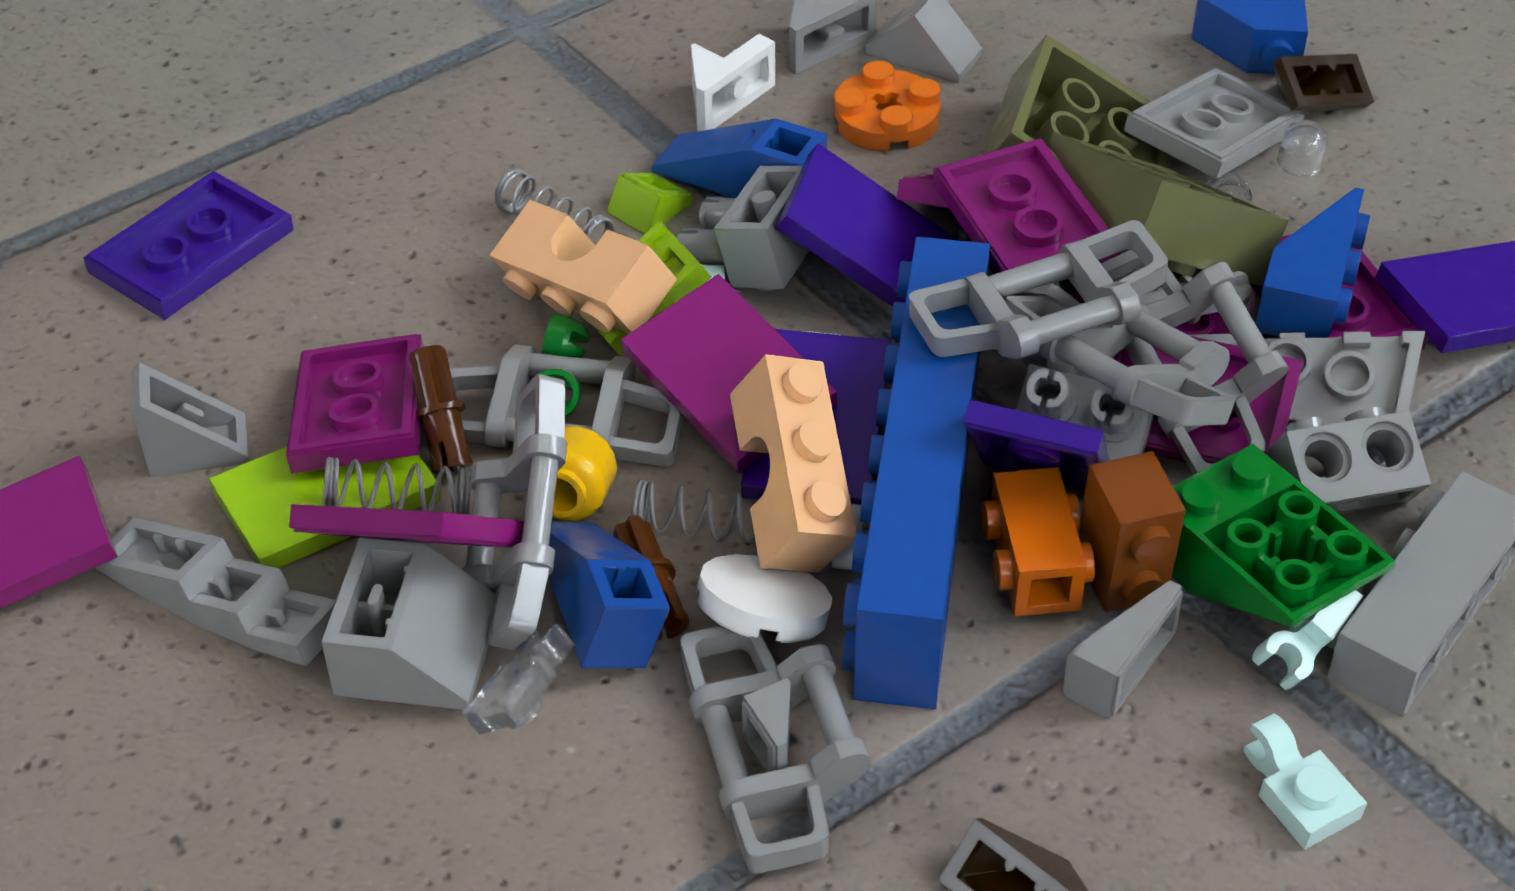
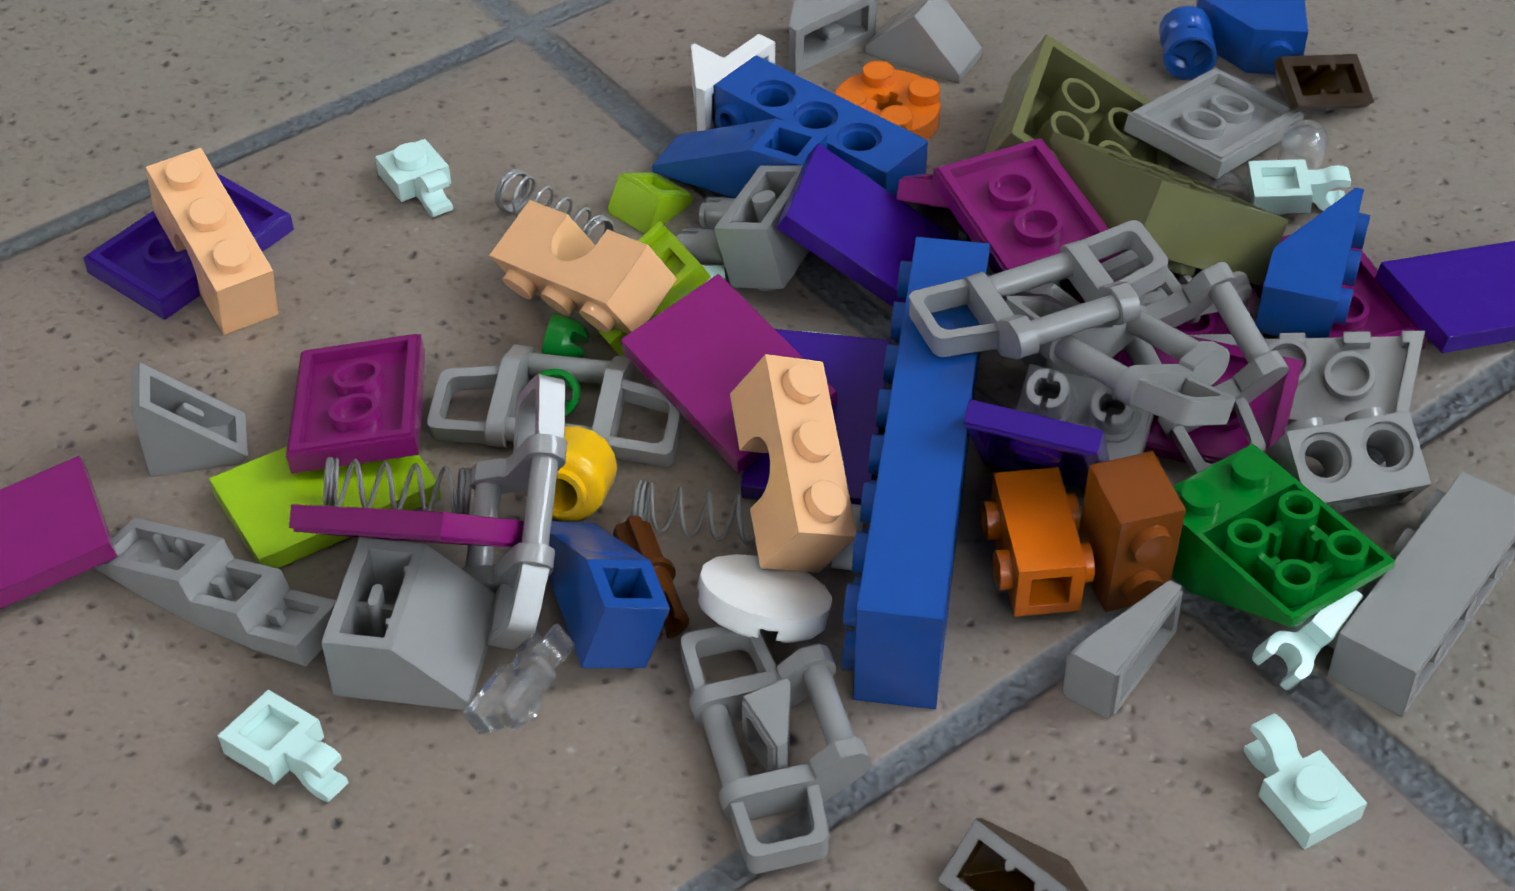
reddish brown axle [409,345,473,474] -> none
none -> light nougat arch [146,148,279,335]
none -> light aqua plate [217,689,348,802]
none -> light aqua plate [375,139,453,217]
none -> blue brick [714,55,928,202]
none -> blue wheel [1159,6,1217,80]
none -> light aqua plate [1246,159,1351,215]

